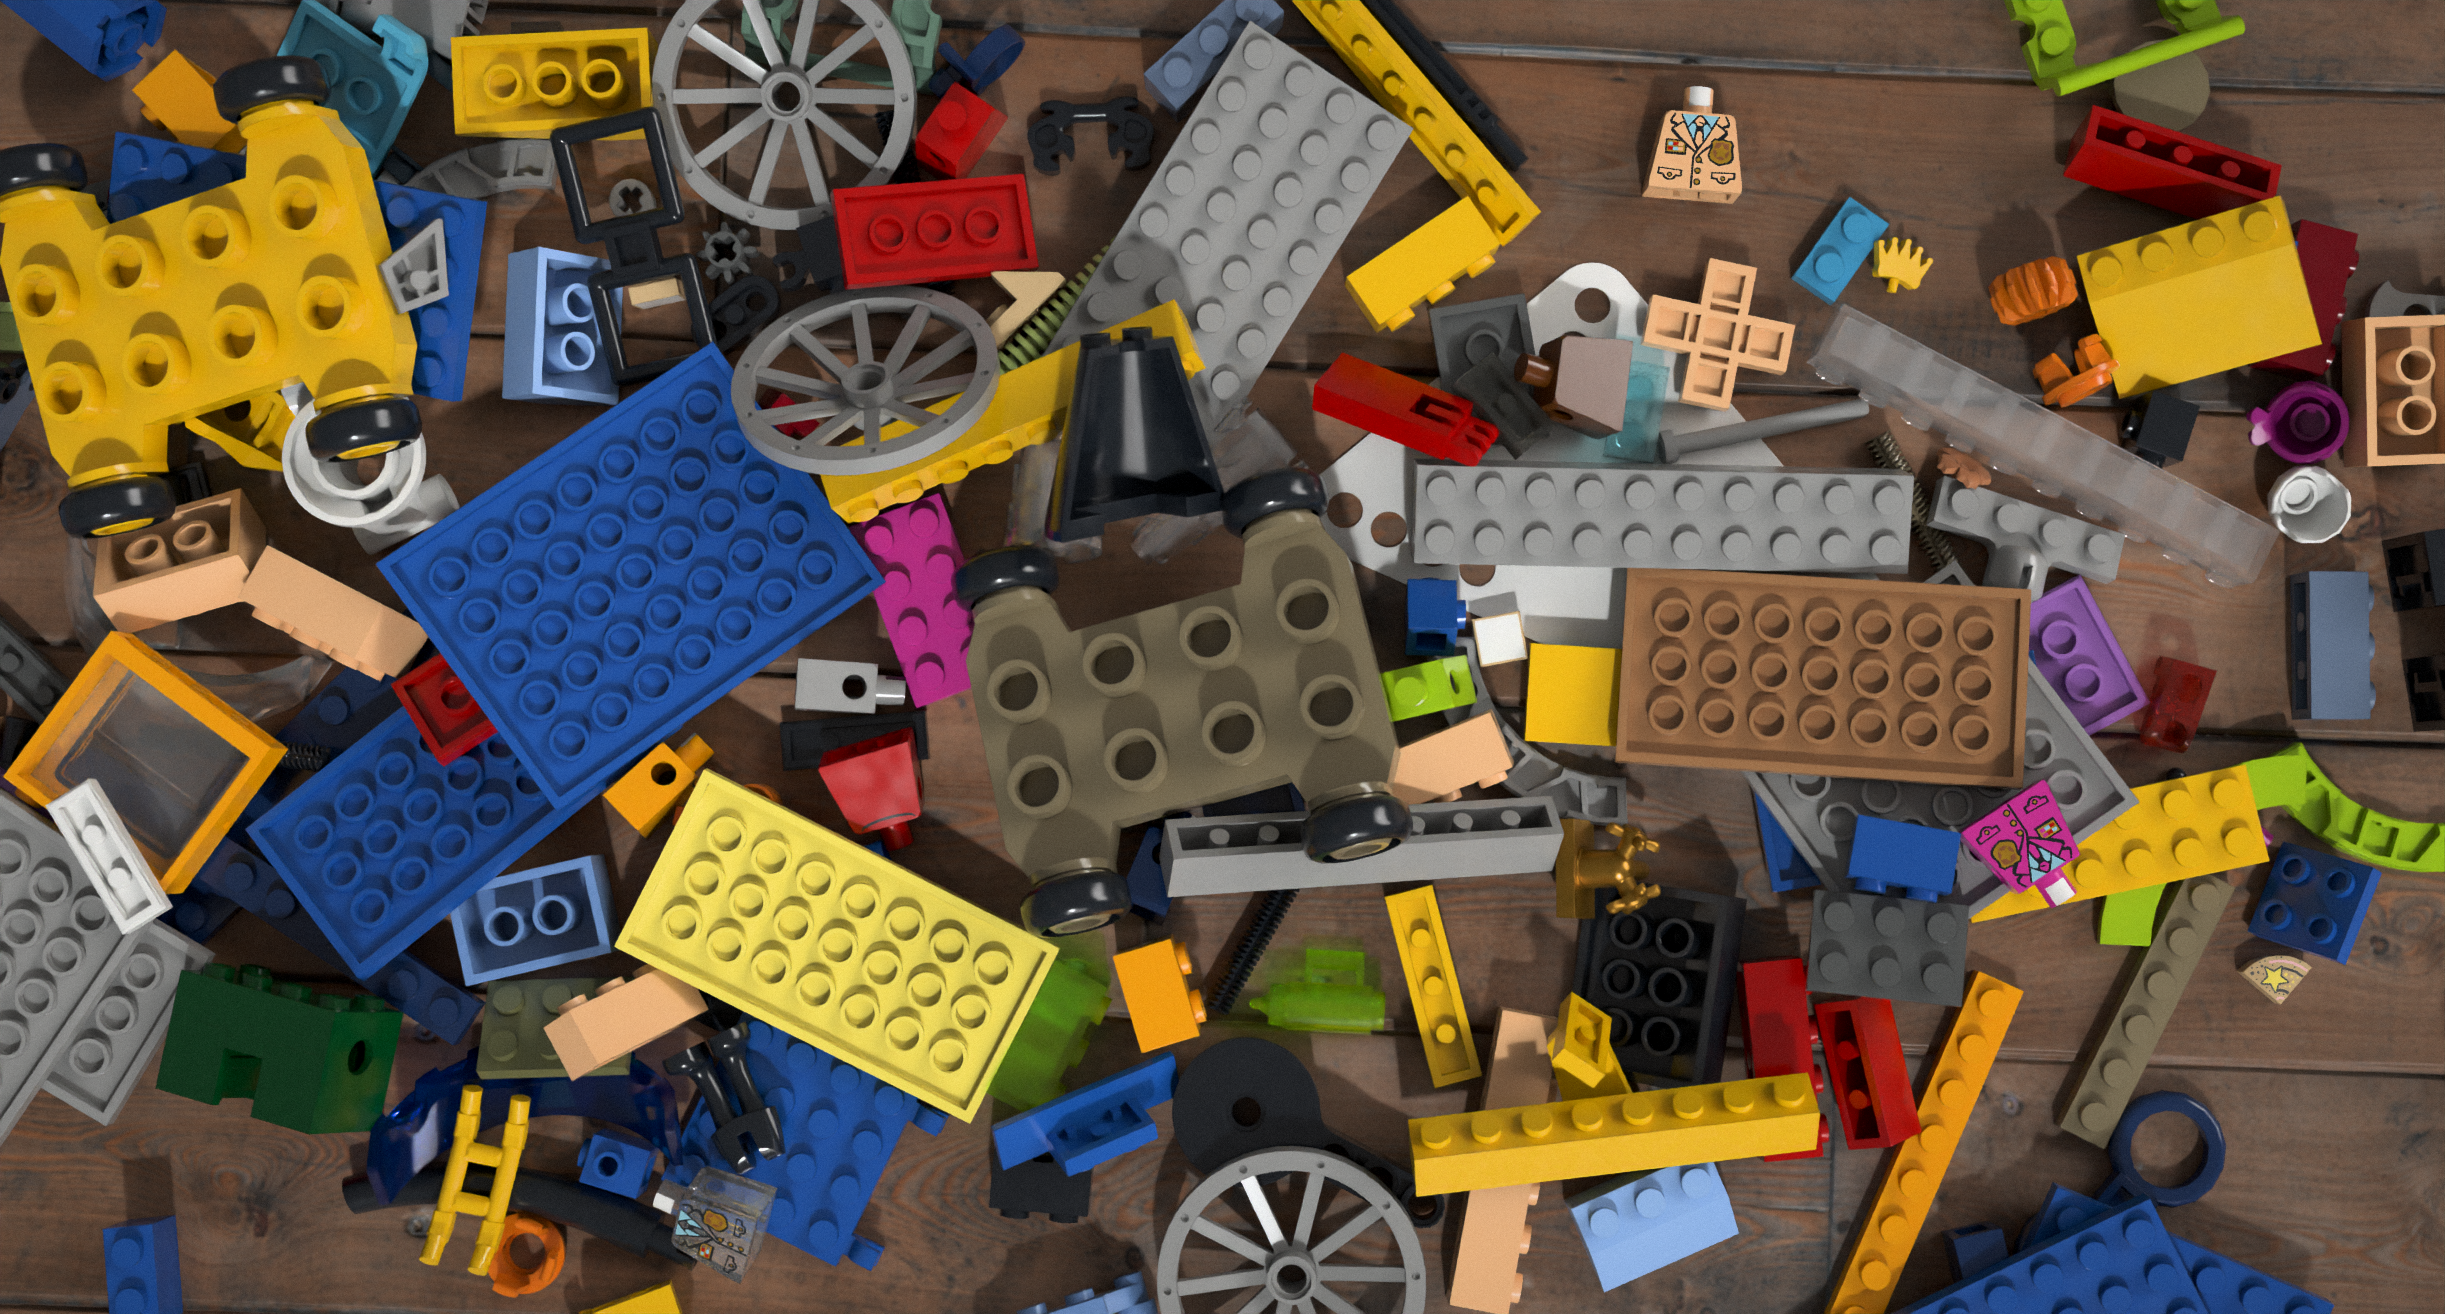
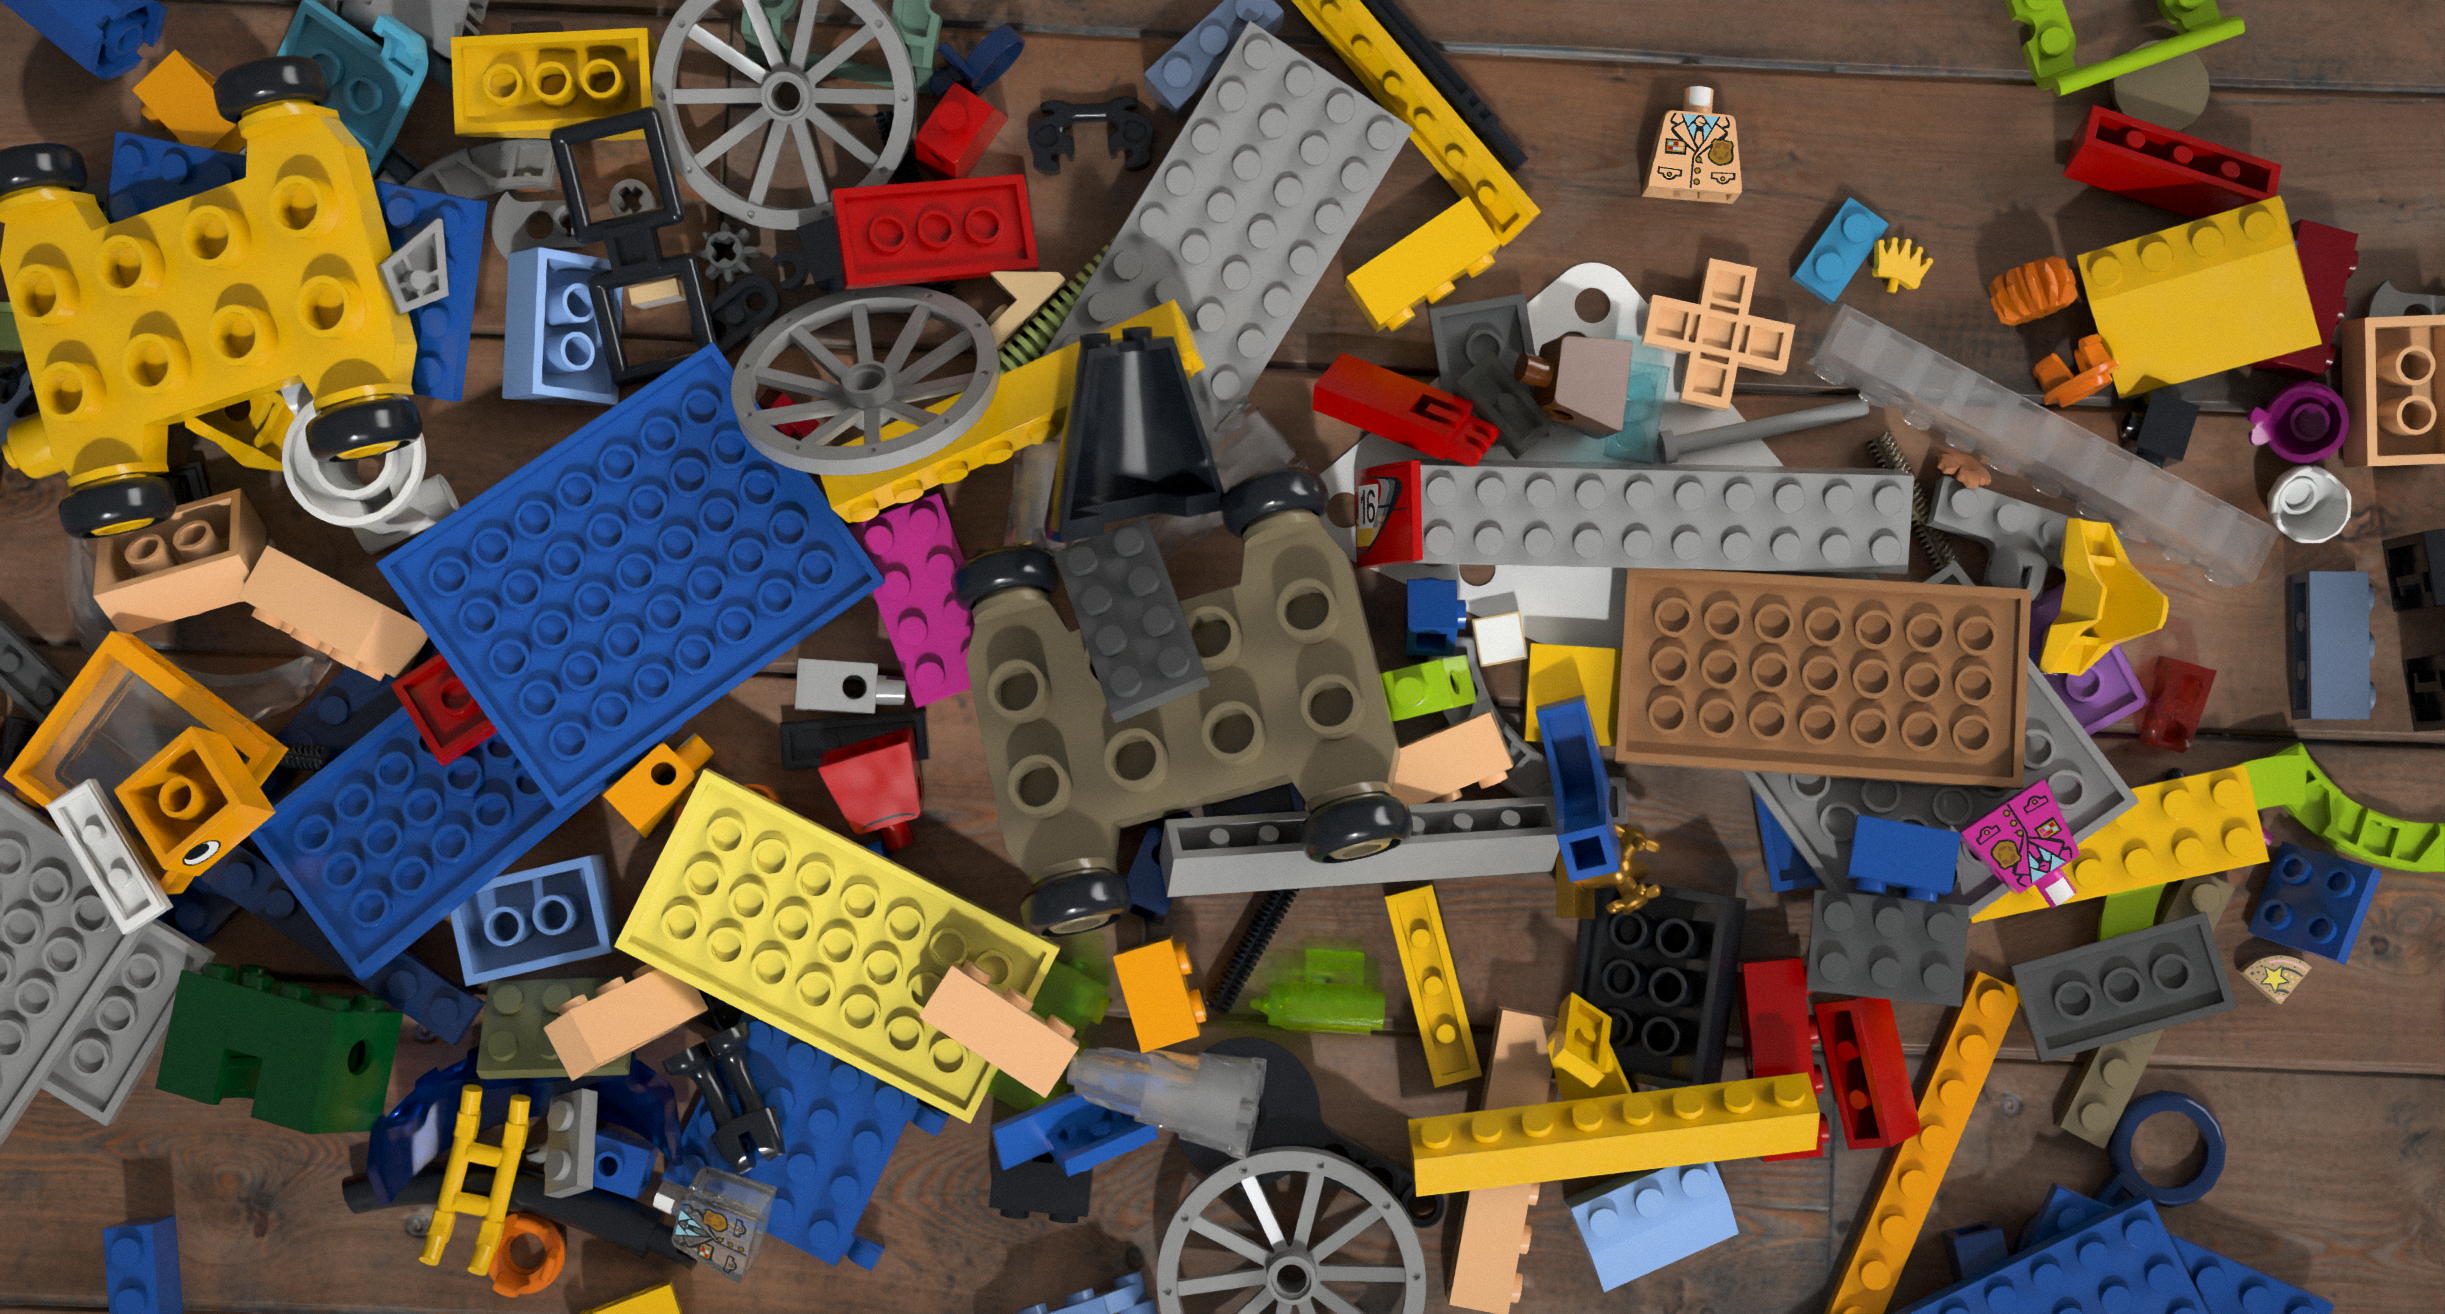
none -> yellow head [2,411,65,479]
none -> light orange brick [114,725,276,876]
none -> light grey piece [491,191,586,261]
none -> light grey plate [526,1088,598,1198]
none -> light nougat brick [918,960,1079,1098]
none -> dark grey plate [1054,516,1211,723]
none -> clear cone [1067,1047,1267,1160]
none -> red slope [1354,460,1423,568]
none -> blue arch [1536,695,1622,882]
none -> dark grey plate [2008,912,2238,1062]
none -> yellow piece [2037,518,2169,676]

